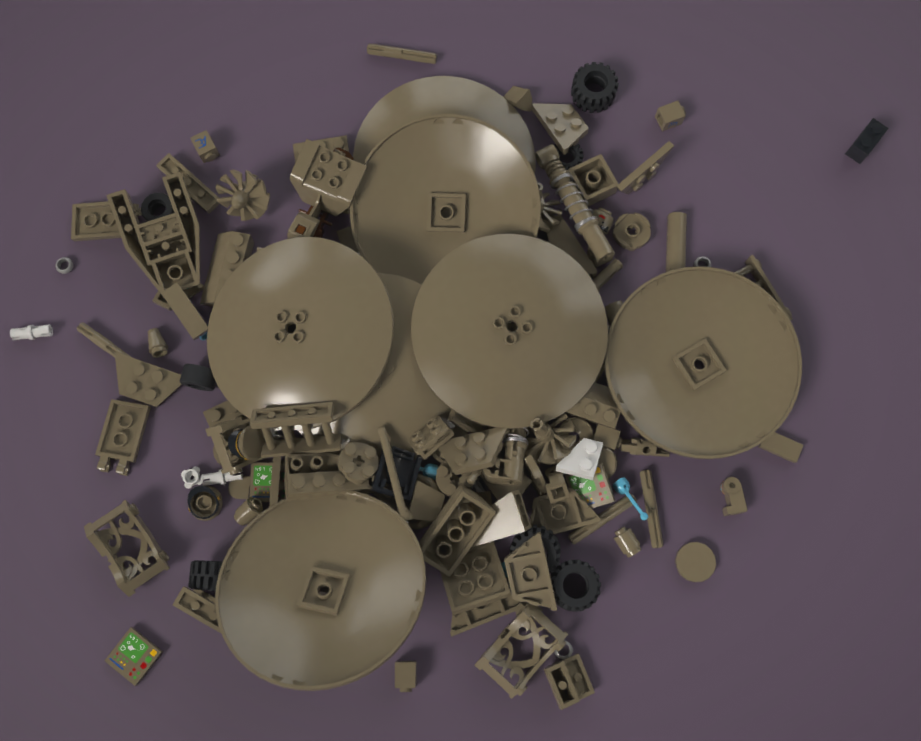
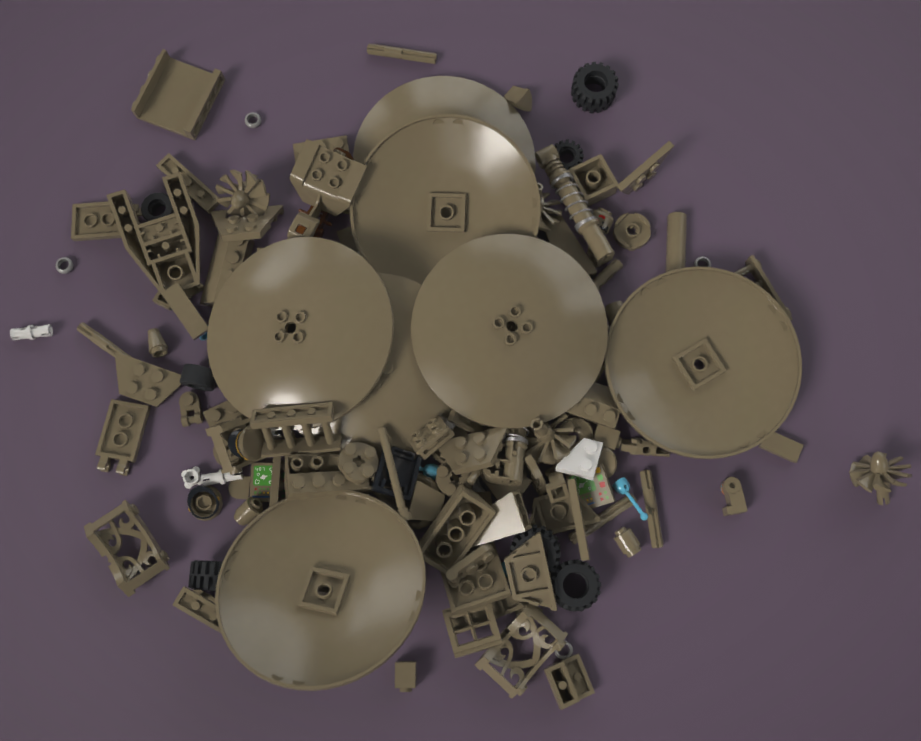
dark tan tile [104,627,163,686] -> none
dark tan brick [190,130,220,163] -> none
dark tan wing [532,103,589,155] -> none
dark tan brick [655,100,686,132] -> none
dark tan tile [675,542,716,582] -> none
black brick [845,118,889,164] -> none
none -> dark tan panel [131,49,225,140]
none -> dark tan plate [179,392,203,427]
none -> dark tan wing [211,205,284,242]
none -> light grey piece [245,112,261,128]
none -> dark tan piece [442,603,503,659]
none -> dark tan plate [446,543,495,588]
none -> dark tan tile [567,479,590,561]
none -> dark tan piece [849,451,912,505]

